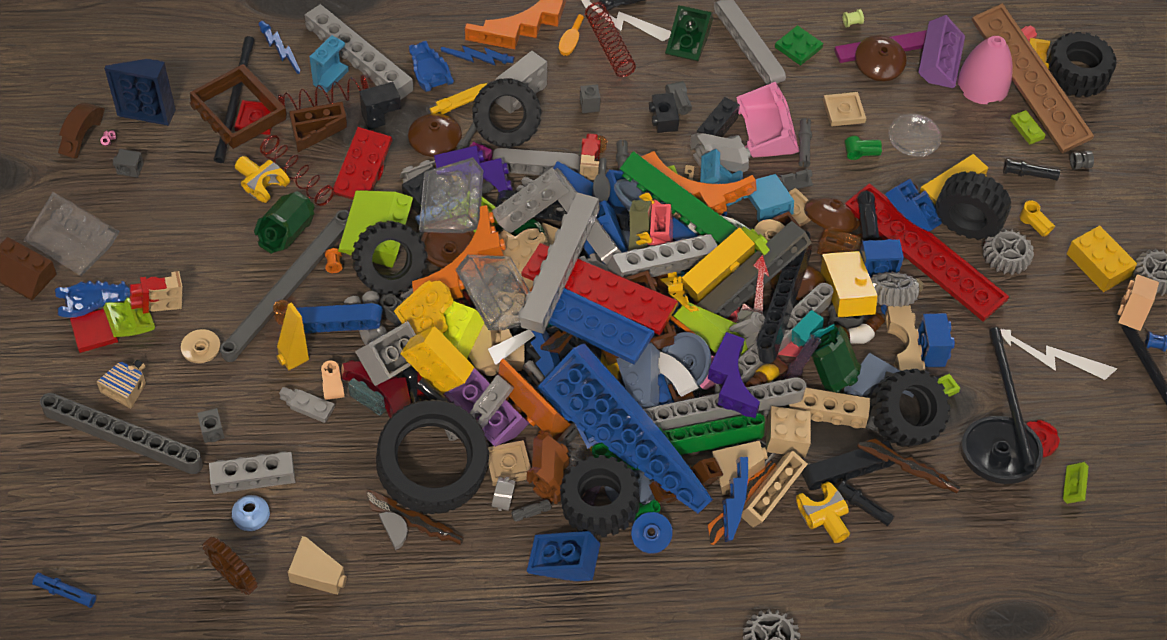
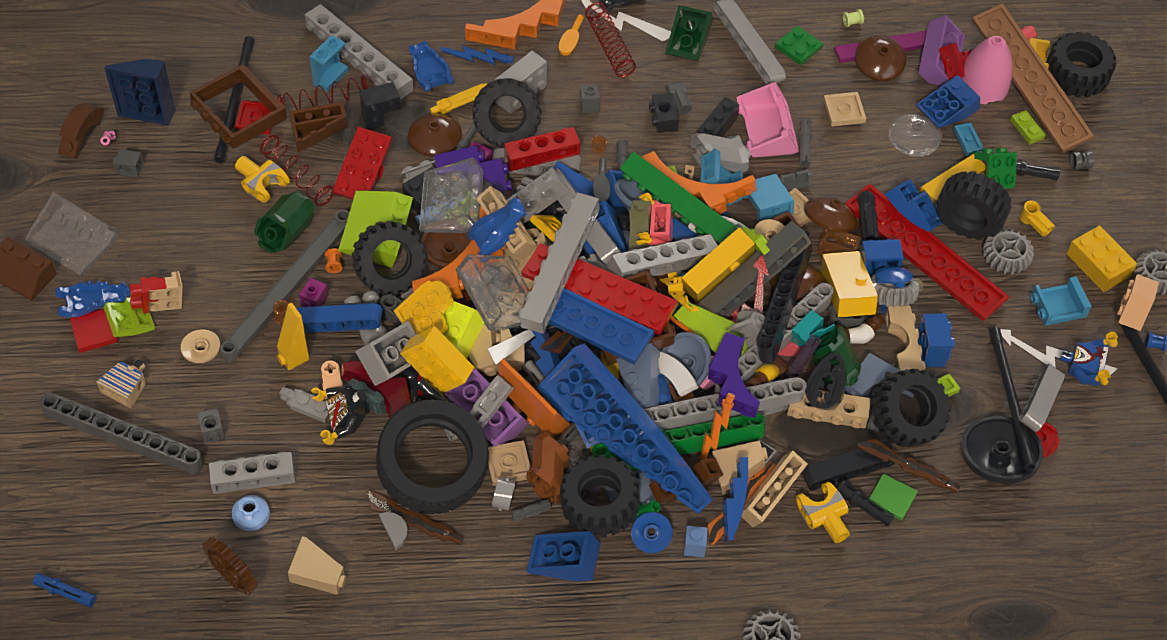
piece [258,21,300,74] -> none
hips [580,134,601,183] -> none
tan brick [766,406,811,458] -> none
green piece [845,136,882,160] -> none
lime plate [1063,462,1089,504] -> none
none -> magenta brick [299,278,329,307]
none -> torso [311,386,367,445]
none -> blue animal [467,198,527,261]
none -> tan brick [476,186,537,259]
none -> red brick [504,127,580,171]
none -> yellow tile [530,215,562,242]
none -> medium blue brick [684,526,707,558]
none -> orange piece [699,393,735,461]
none -> black piece [805,353,847,410]
none -> bright green piece [869,474,918,521]
none -> blue dish [875,266,913,288]
none -> blue slope [916,75,980,128]
none -> red bracket [939,43,971,80]
none -> dark azure plate [953,123,984,157]
none -> green bracket [974,147,1017,189]
none -> light grey beam [1019,364,1065,432]
none -> dark azure panel [1030,277,1092,326]
none -> torso [1060,332,1118,387]

